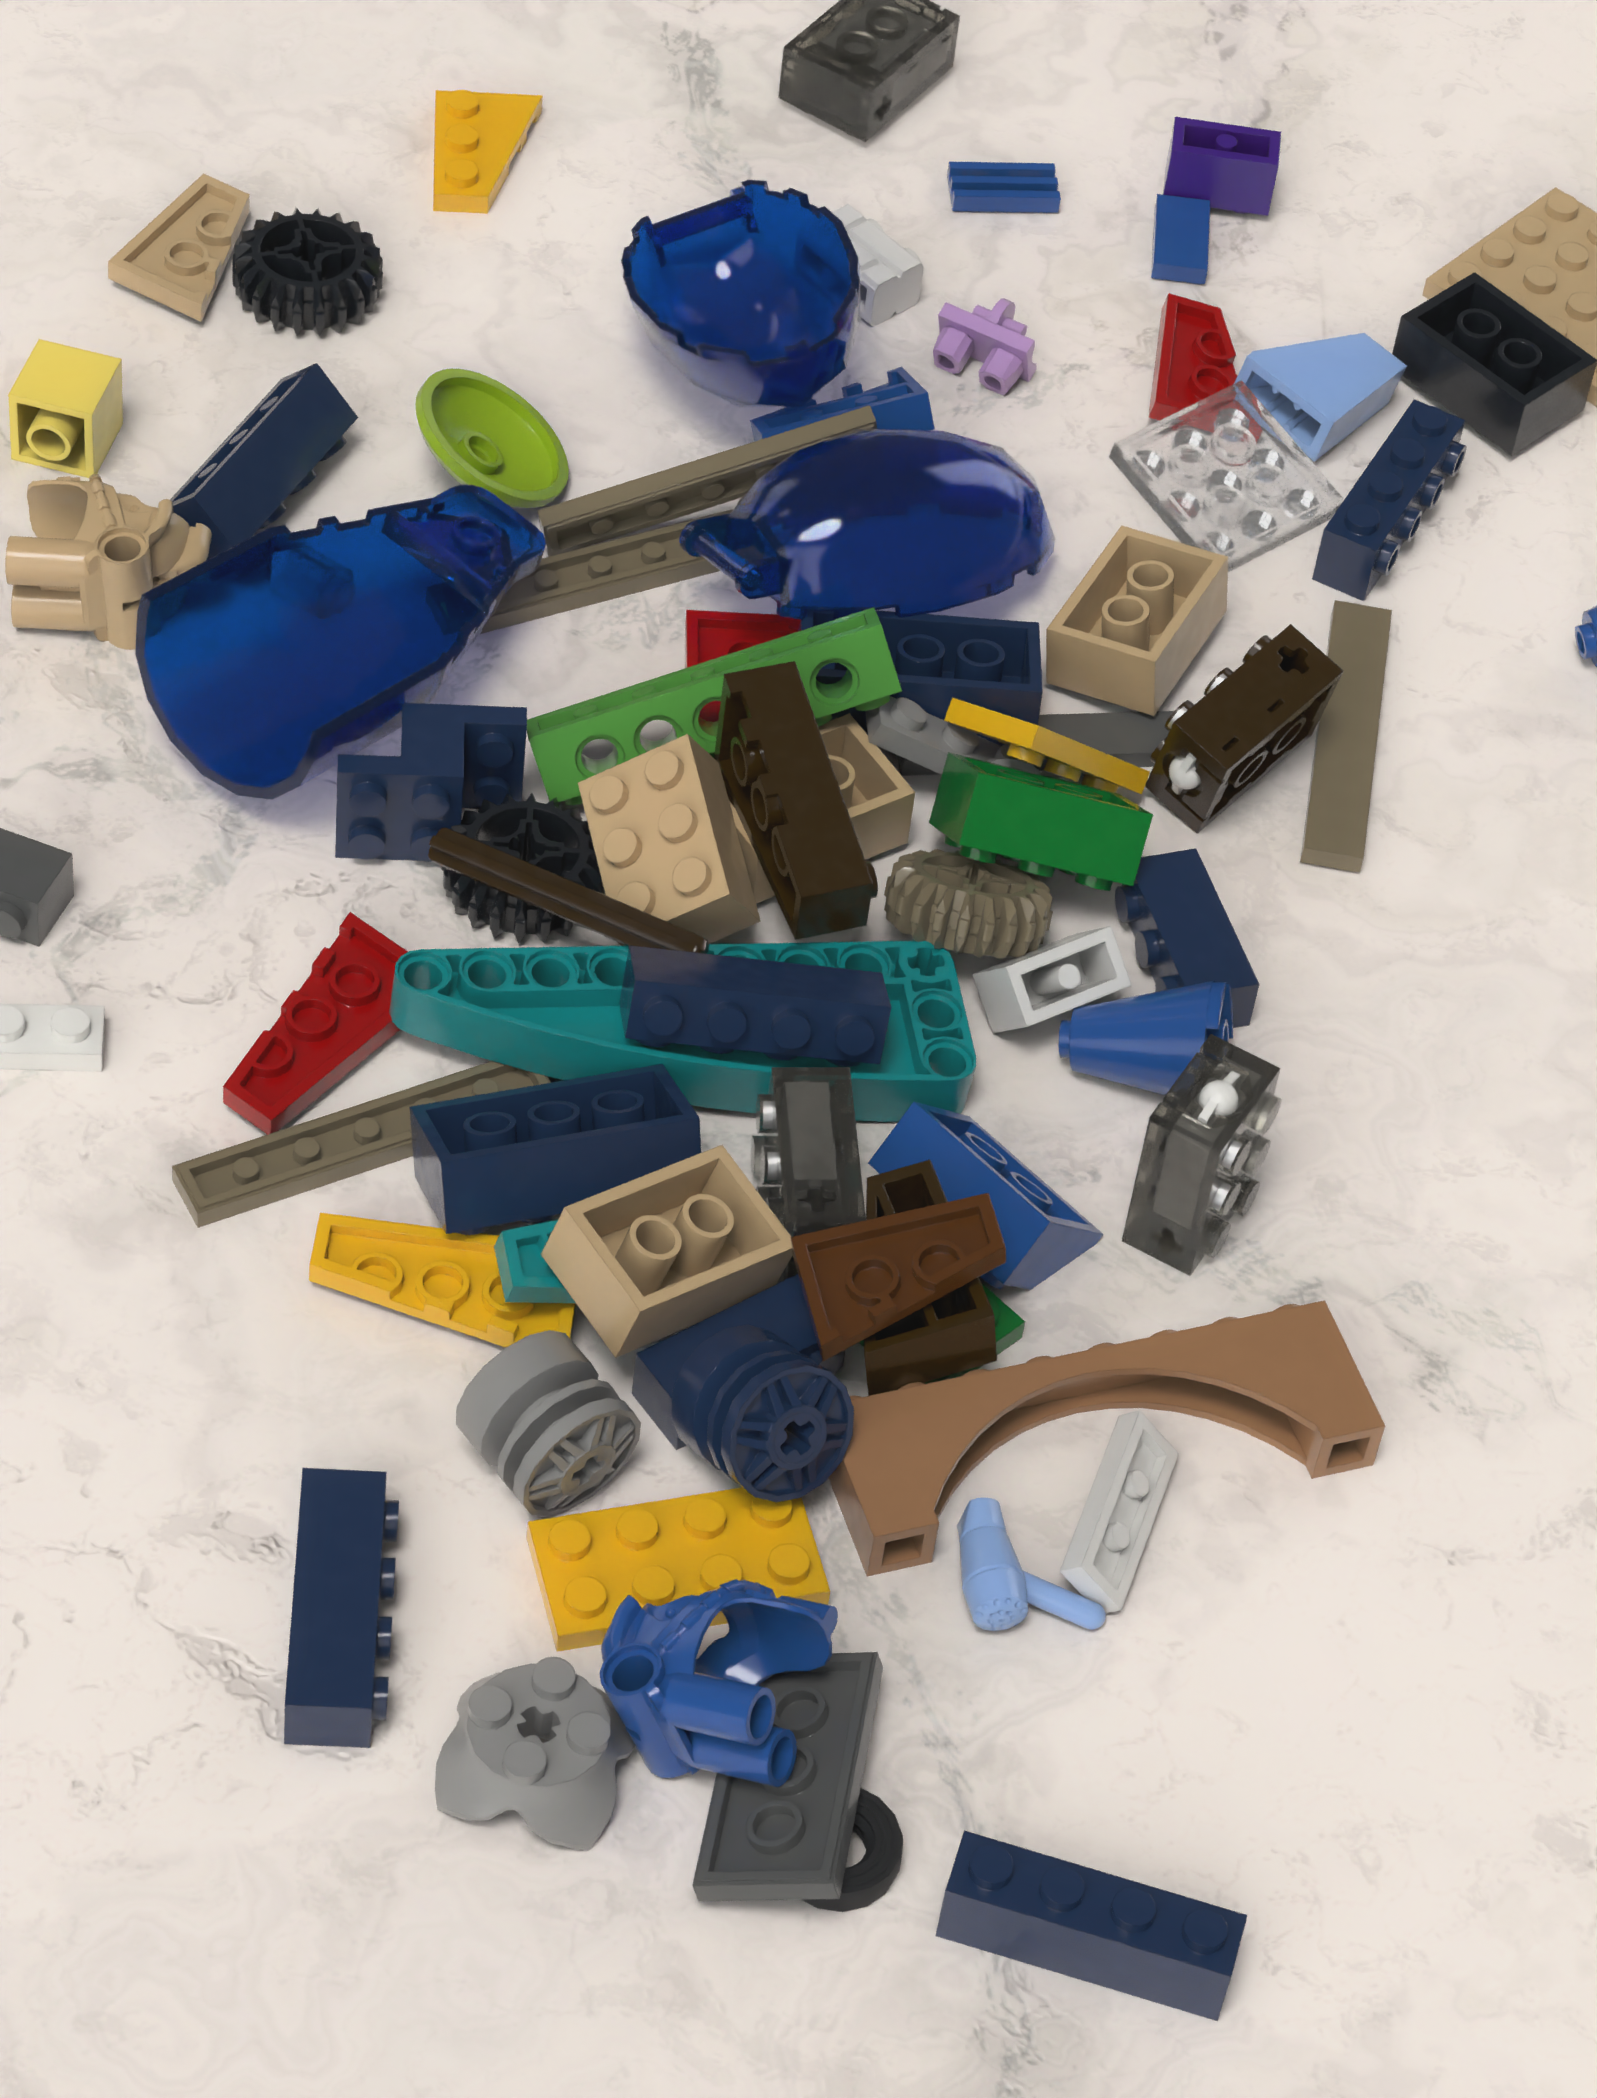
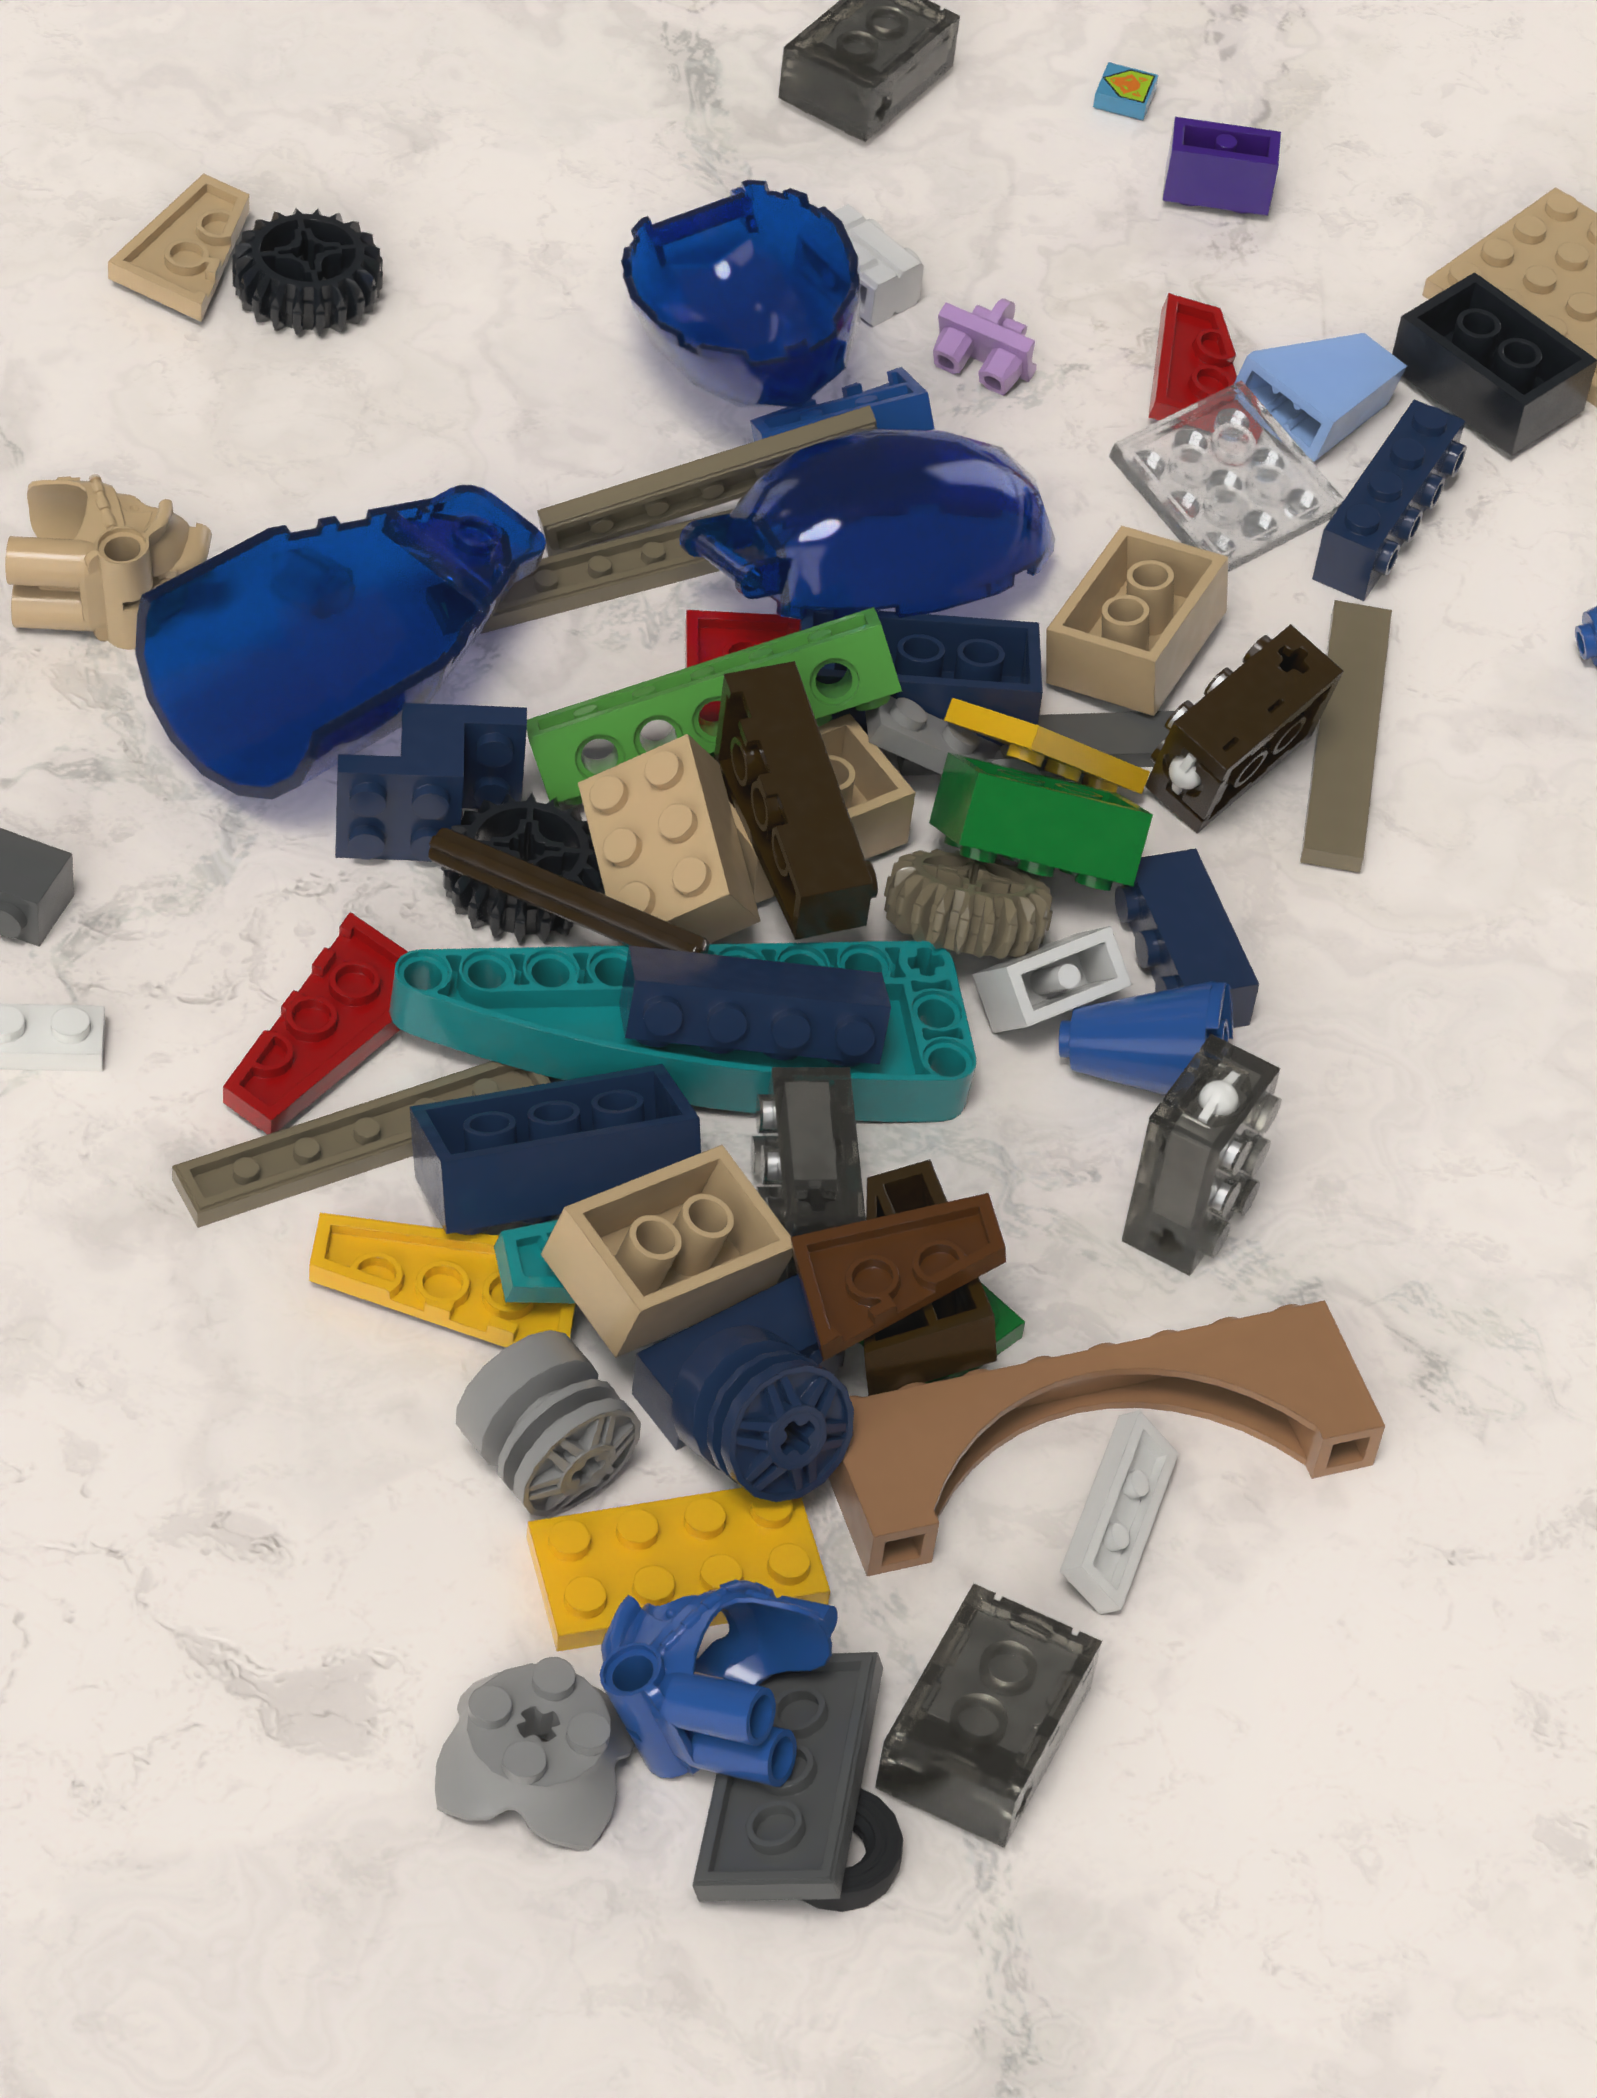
light yellow head [8,339,123,478] -> none
dark blue brick [170,363,358,567] -> none
dark blue brick [284,1468,399,1748] -> none
lime dish [415,369,569,508] -> none
yellow wing [433,90,543,214] -> none
blue slope [868,1102,1104,1290] -> none
dark blue brick [935,1830,1248,2021] -> none
blue tile [947,162,1061,213] -> none
light blue piece [957,1498,1106,1631] -> none
blue tile [1151,194,1210,284] -> none
none -> clear smoke piece [875,1583,1102,1848]
none -> tile [1093,62,1159,120]

